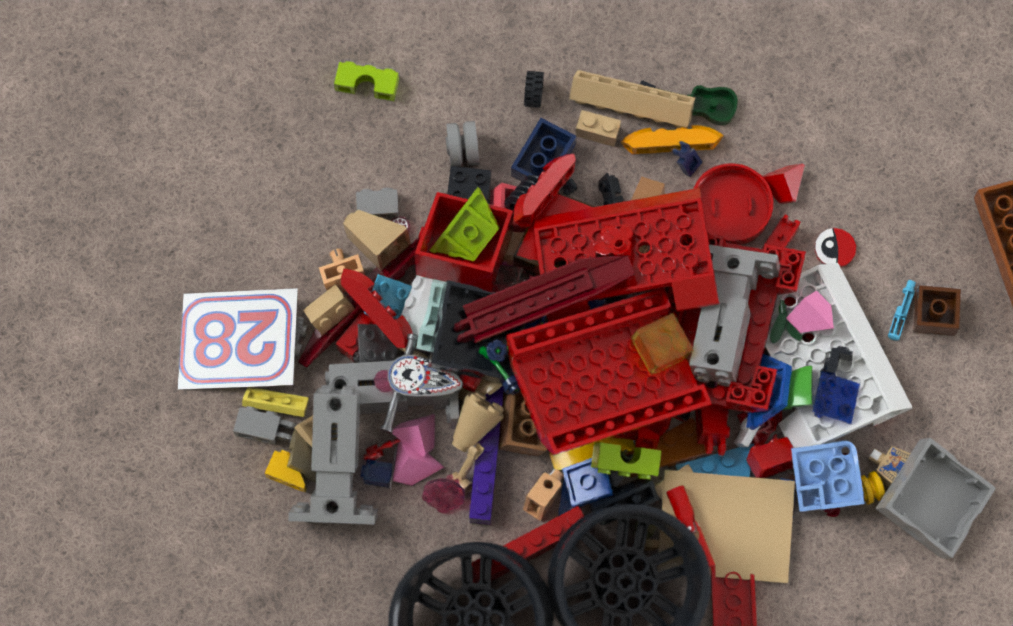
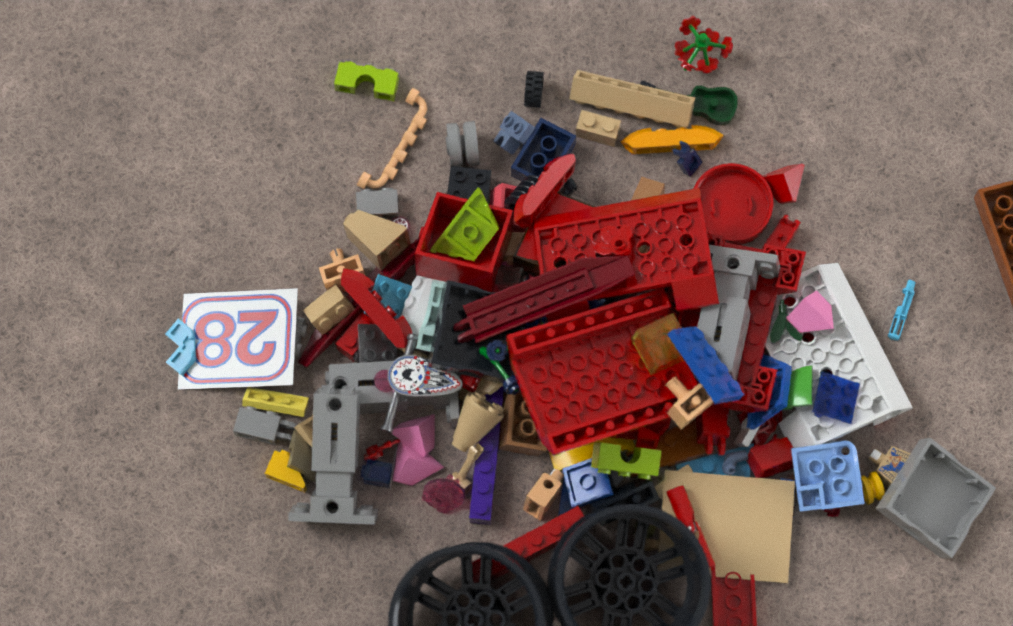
black hinge [598,173,624,205] -> none
tile [815,228,856,268] -> none
black bracket [823,346,853,379] -> none
reddish brown brick [913,285,961,336] -> none
none -> medium azure tile [165,318,196,376]
none -> light nougat bar [357,88,427,189]
none -> sand blue plate [494,111,535,155]
none -> light nougat brick [665,376,713,429]
none -> blue plate [667,327,744,404]
none -> red plant [675,16,733,74]
none -> sand blue arm [722,450,748,475]

